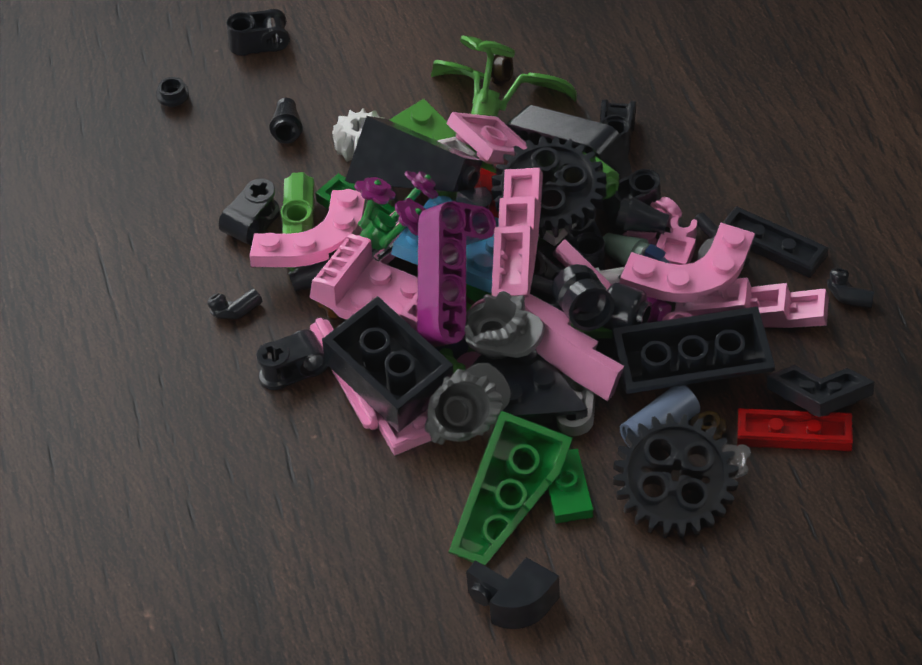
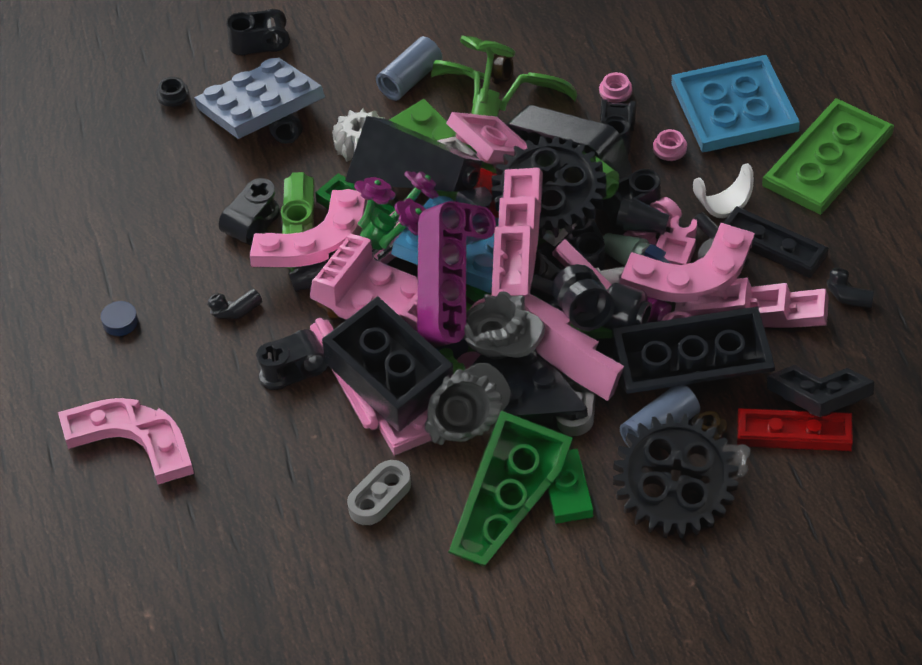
black brick [466,557,560,629] -> none
none -> bright pink plate [58,398,194,484]
none -> tile [101,301,138,336]
none -> sand blue plate [194,58,325,139]
none -> light grey plate [347,460,411,525]
none -> sand blue pin [376,36,442,101]
none -> bright pink plate [599,72,632,103]
none -> bright pink plate [653,129,687,161]
none -> dark azure plate [671,55,800,153]
none -> white helmet [693,163,754,218]
none -> bright green tile [762,98,894,215]

